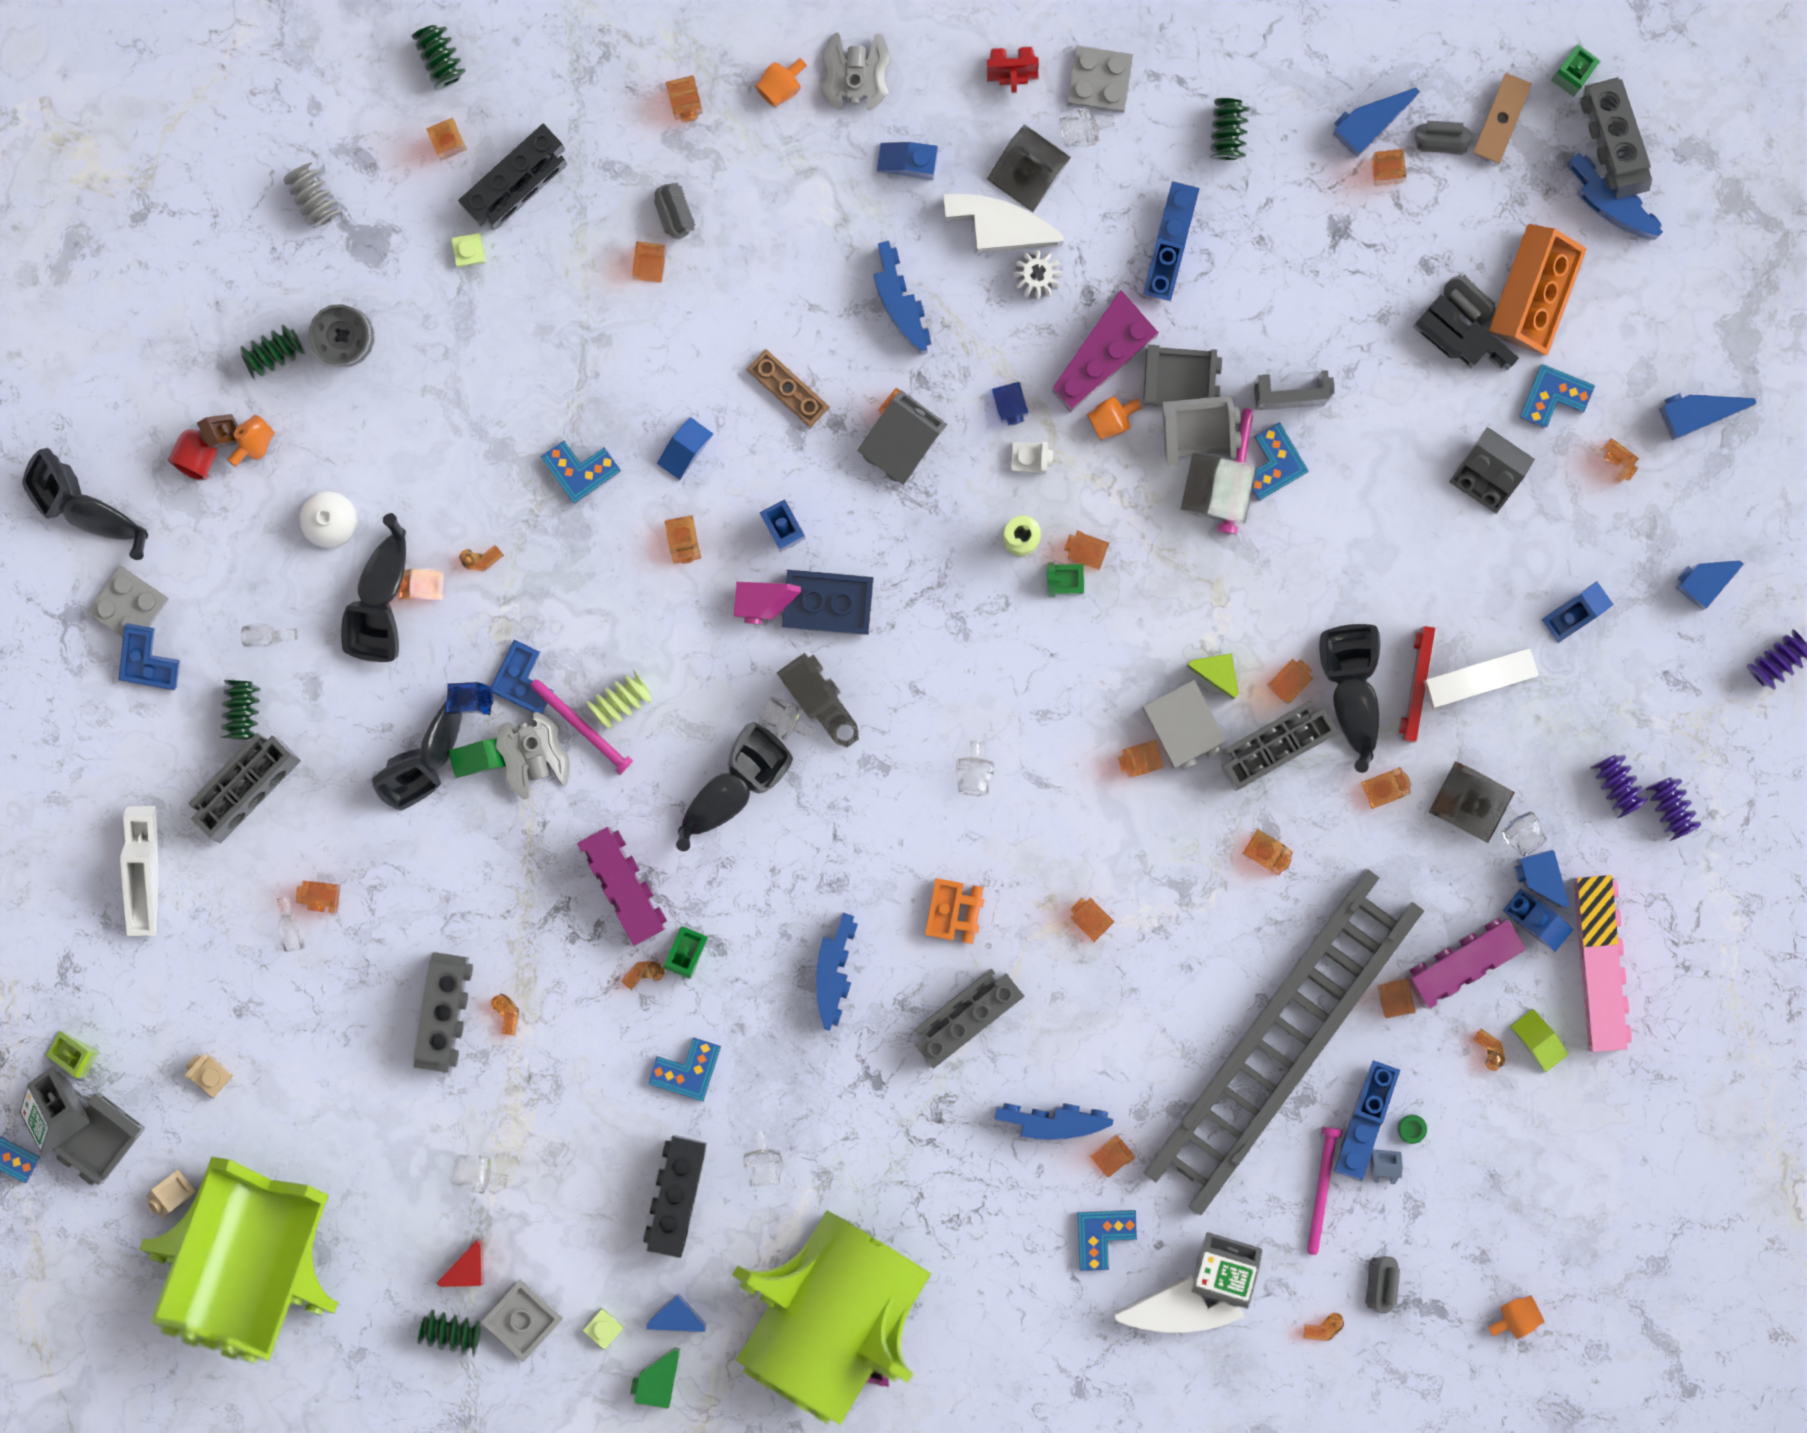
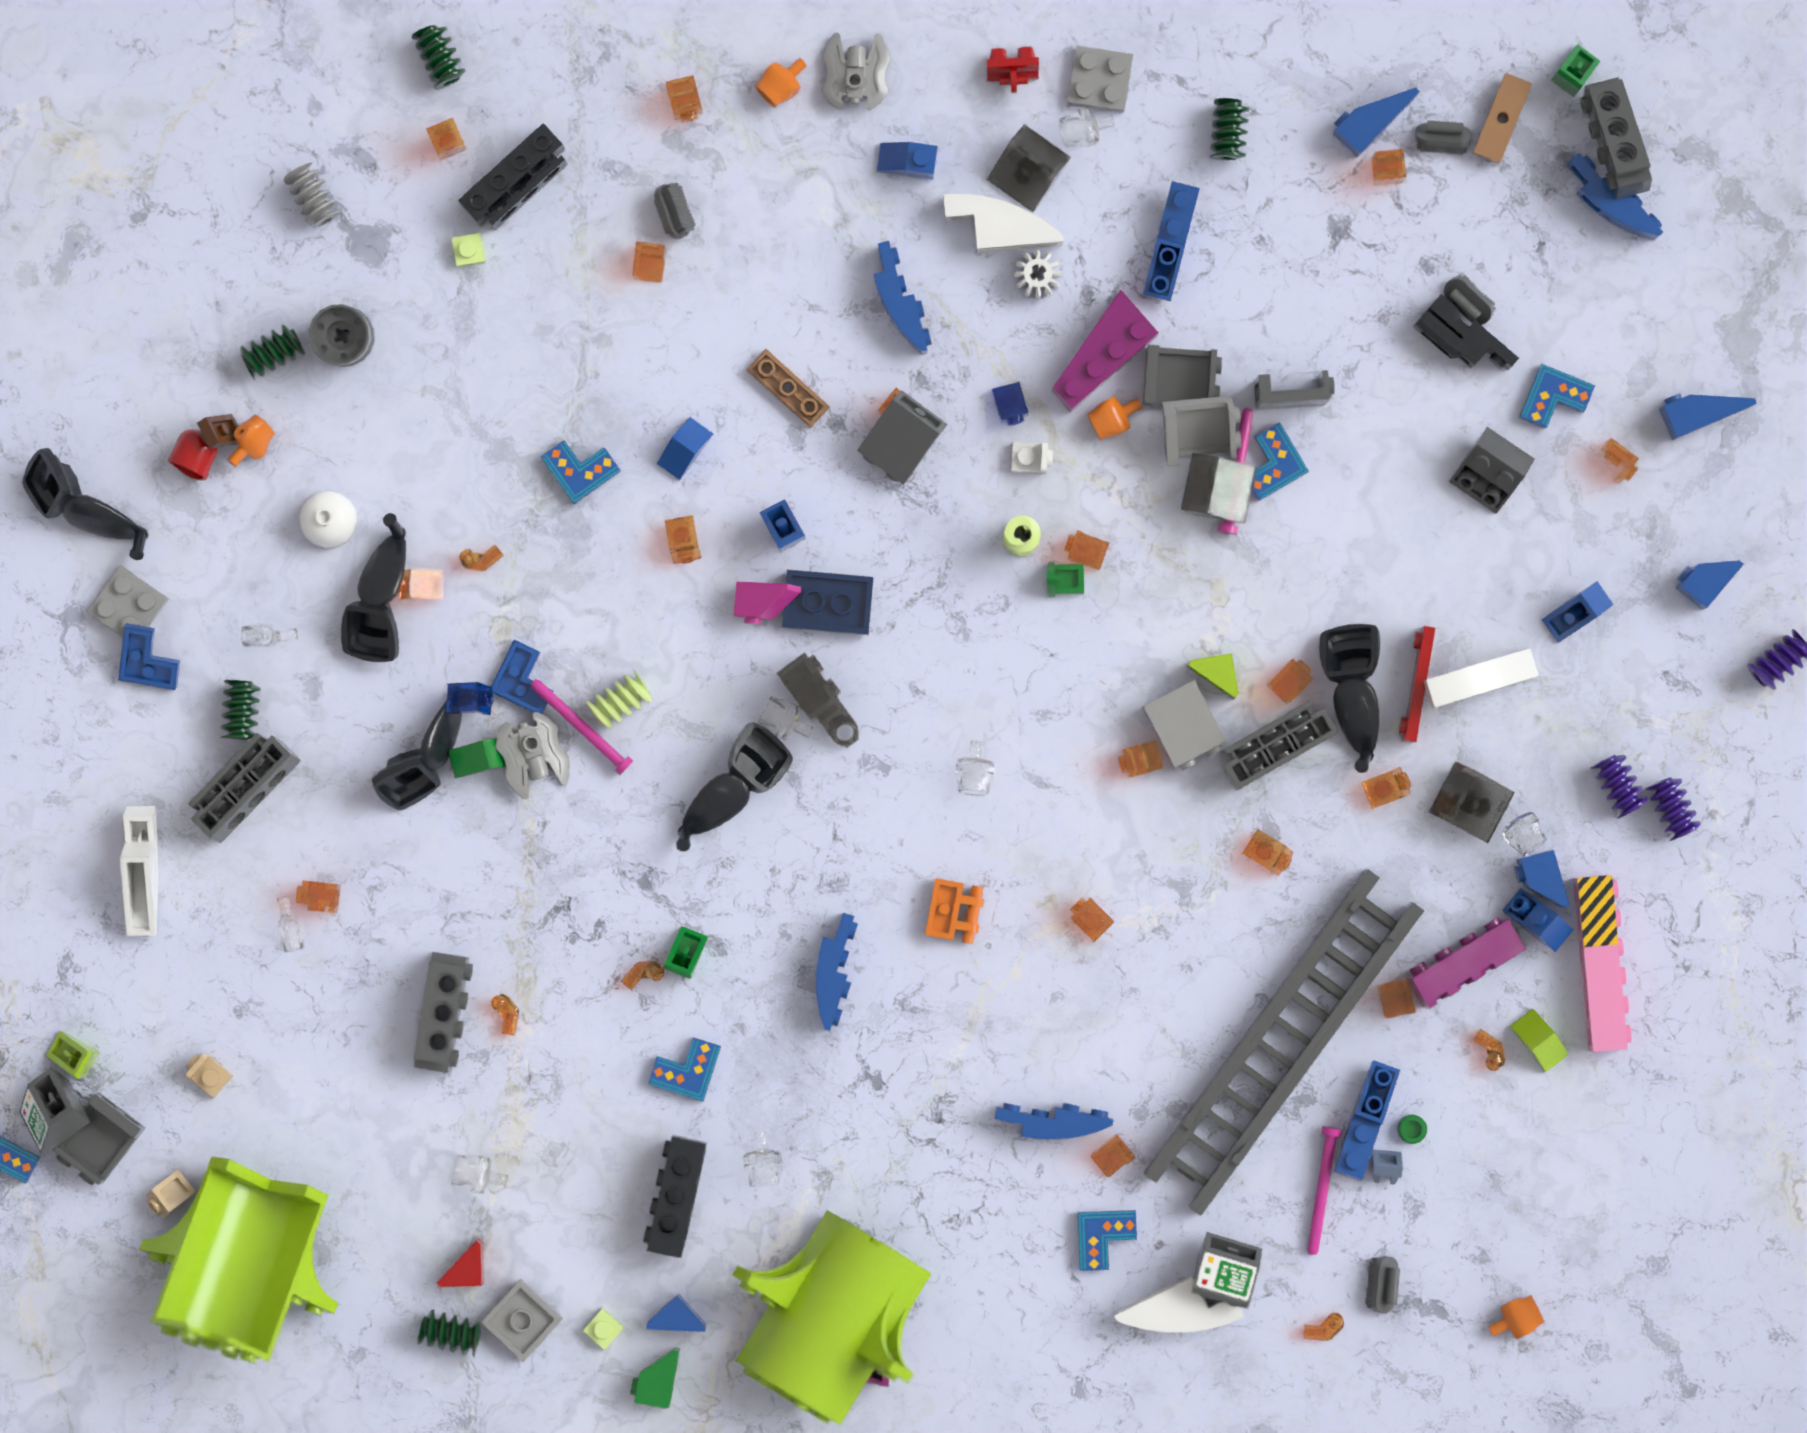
magenta wedge [577,827,668,946] -> none
dark grey brick [914,968,1025,1069] -> none
orange slope [1489,224,1587,356] -> none

